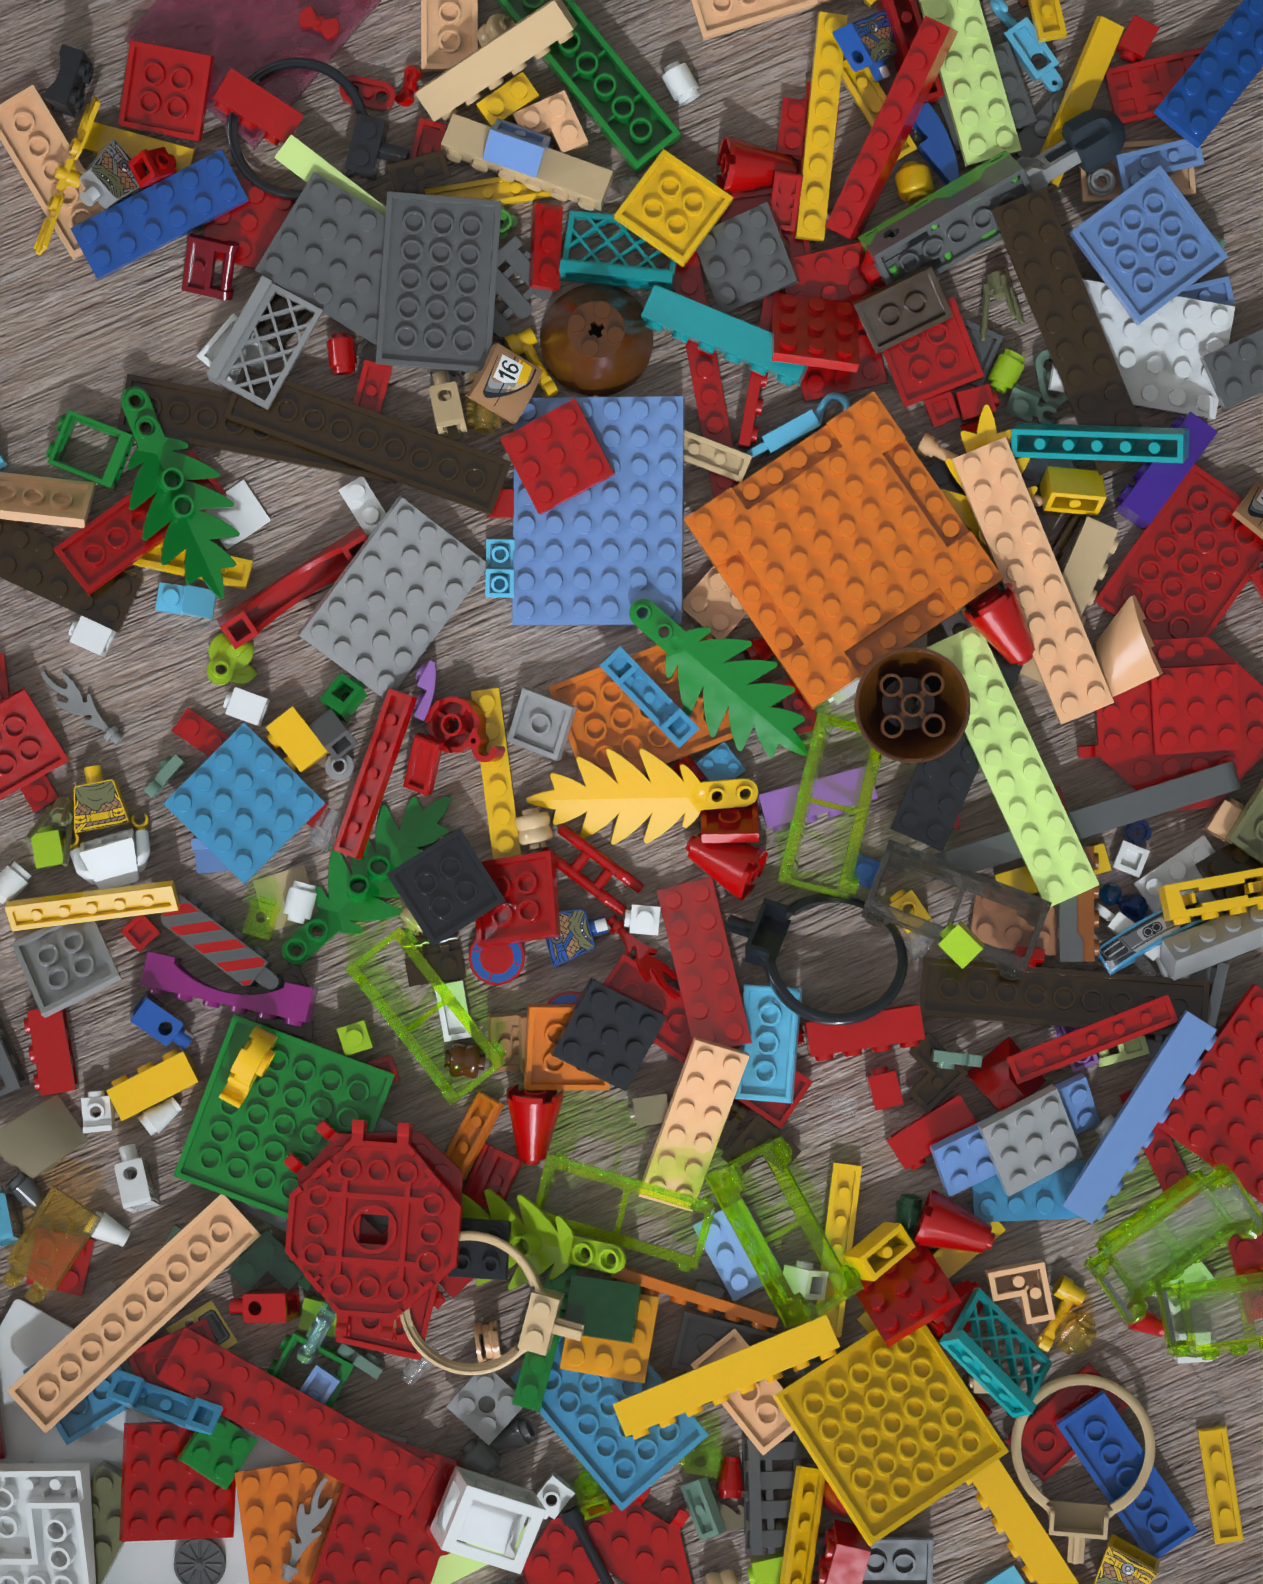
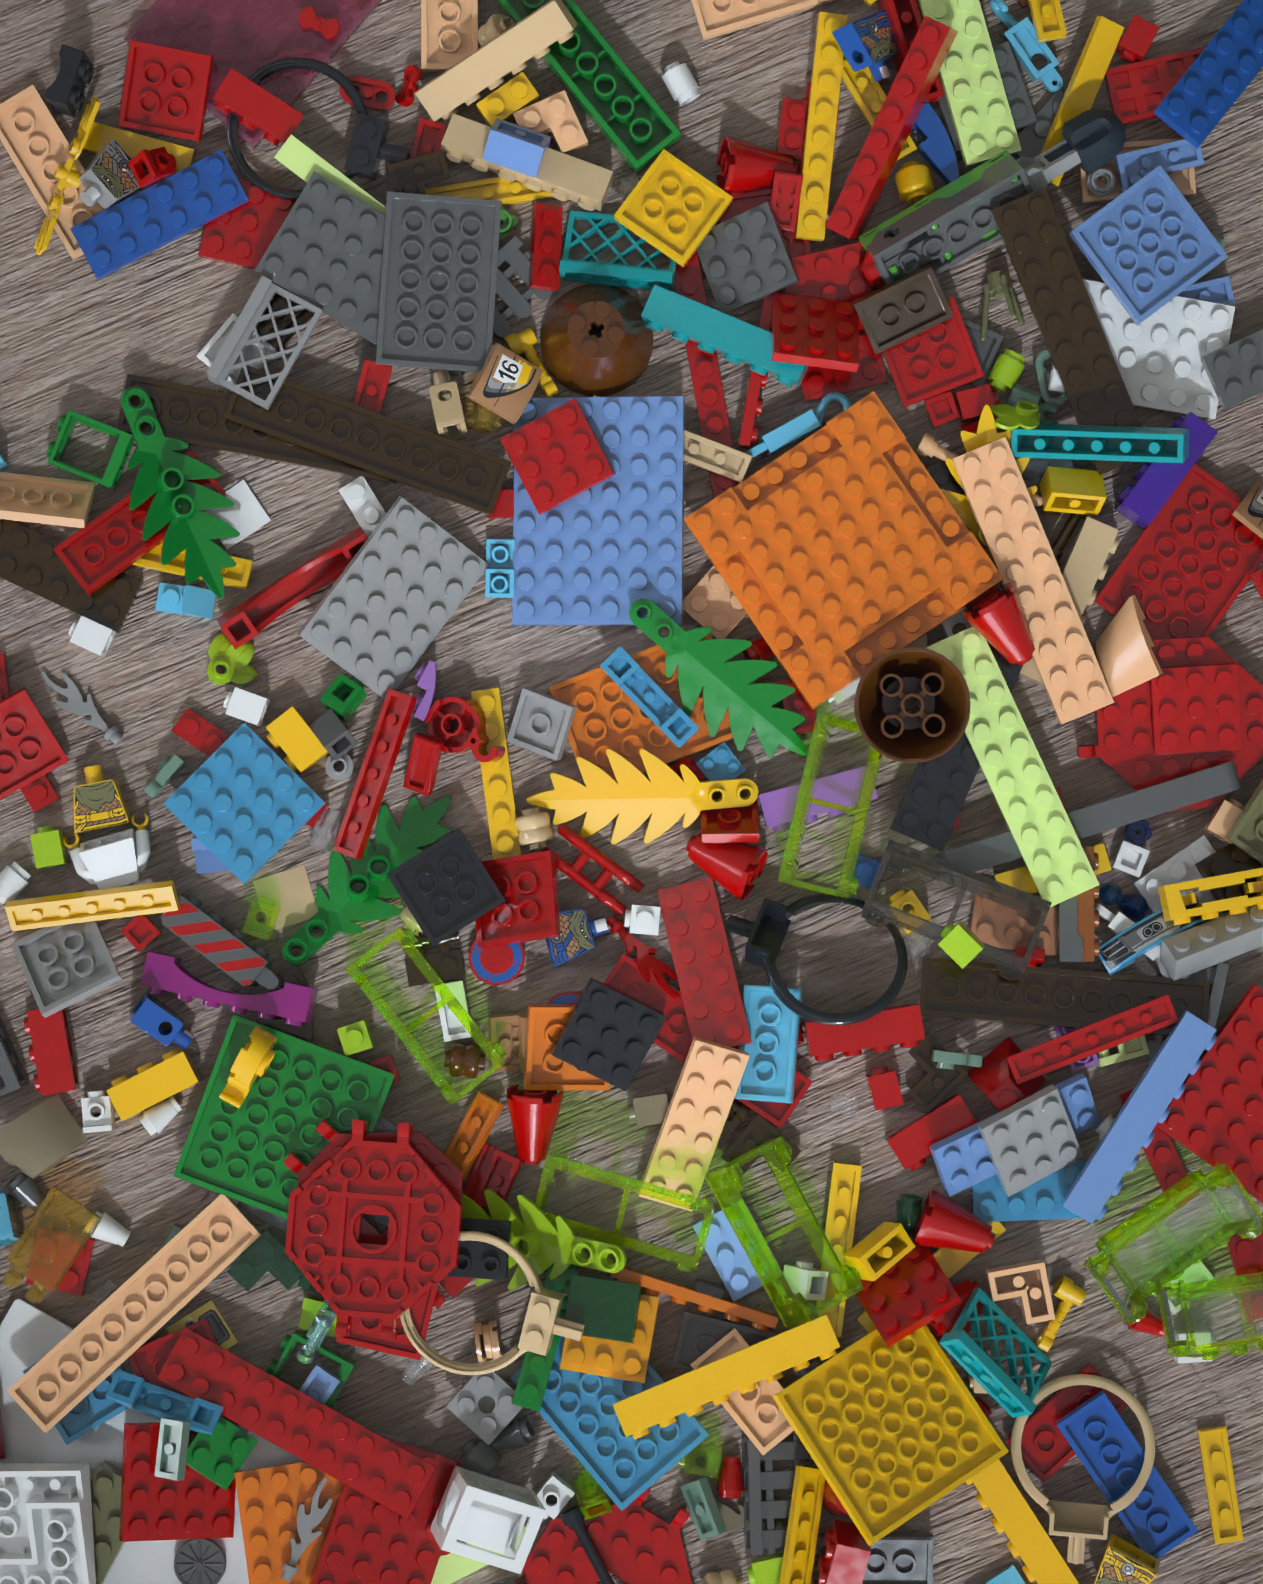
olive plant [25,796,74,867] -> none
white torso [114,1144,161,1213] -> none
dark red plate [181,233,240,300] -> none
red torso [229,1288,300,1323] -> none
white brick [283,881,317,924] -> none
red brick [326,332,358,376] -> none
sand green plate [336,1343,385,1380] -> none
clear yellow head [1054,1311,1097,1354] -> none
none -> sand green plate [154,1417,191,1481]
none -> lime plate [989,401,1041,430]

